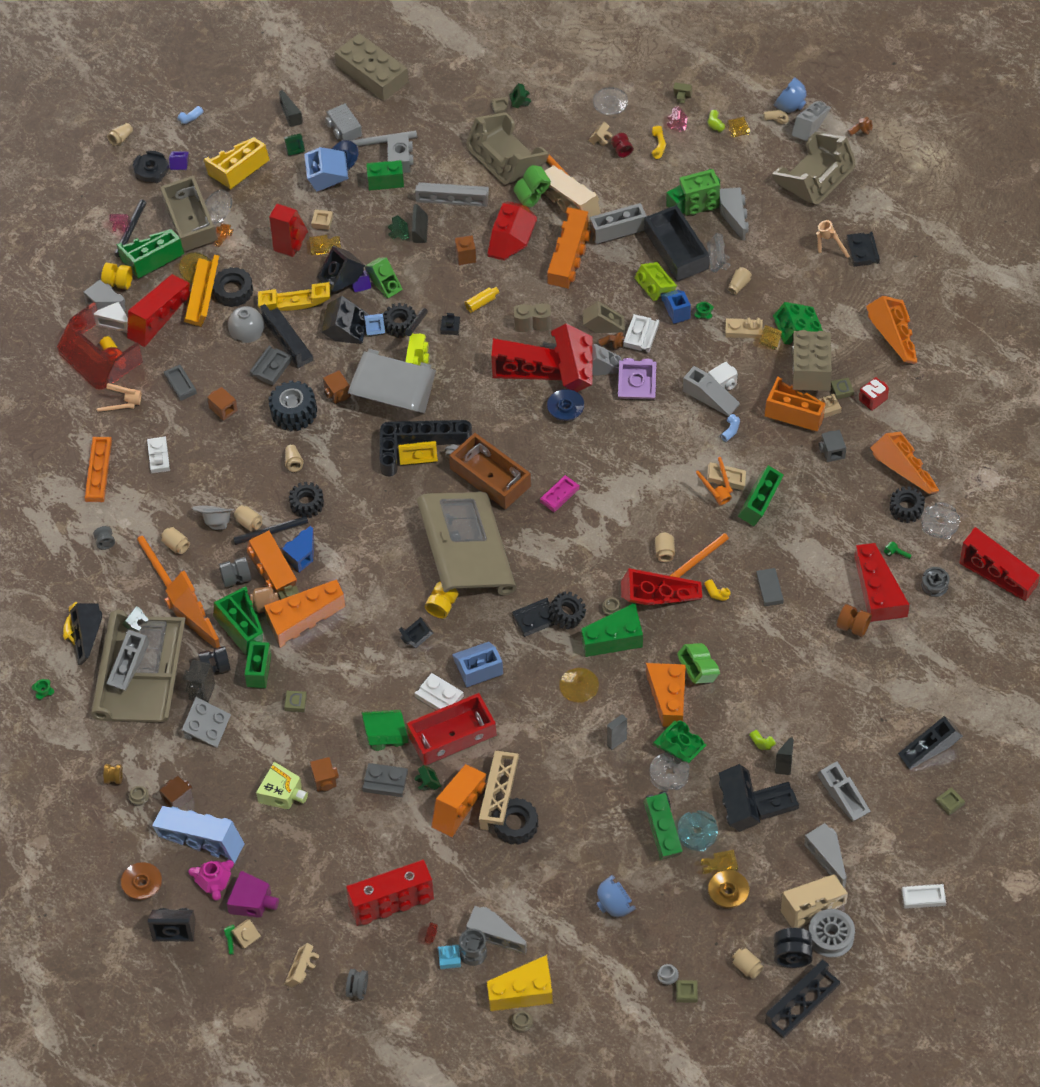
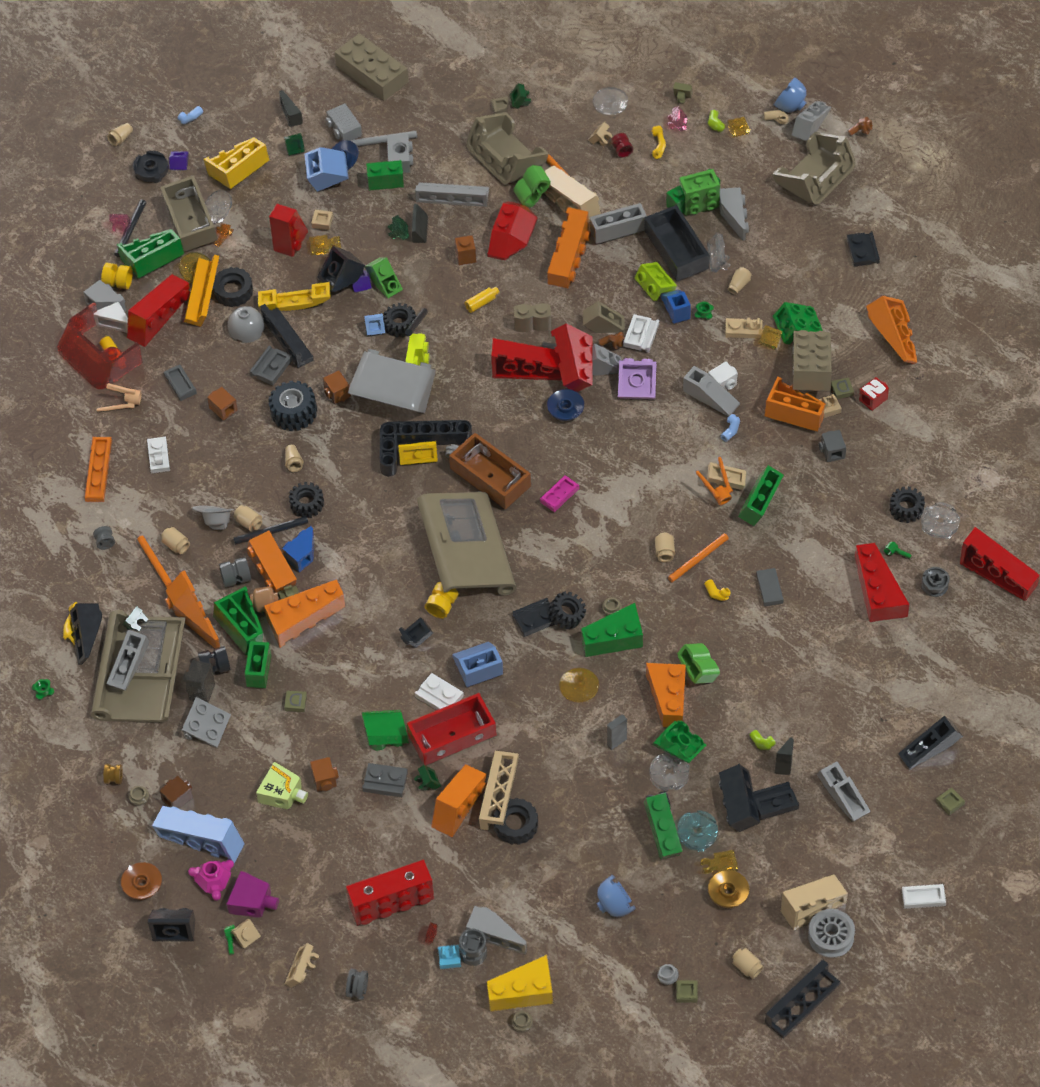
black slope [321,296,369,344] -> none
black tile [440,313,460,335] -> none
red wedge [621,568,702,605] -> none
black wheel [774,928,812,968] -> none
light grey slope [804,823,846,888] -> none
light nougat plant [816,220,850,258] -> none
dark orange wheel [836,604,872,637] -> none
orange wedge [870,432,939,494] -> none

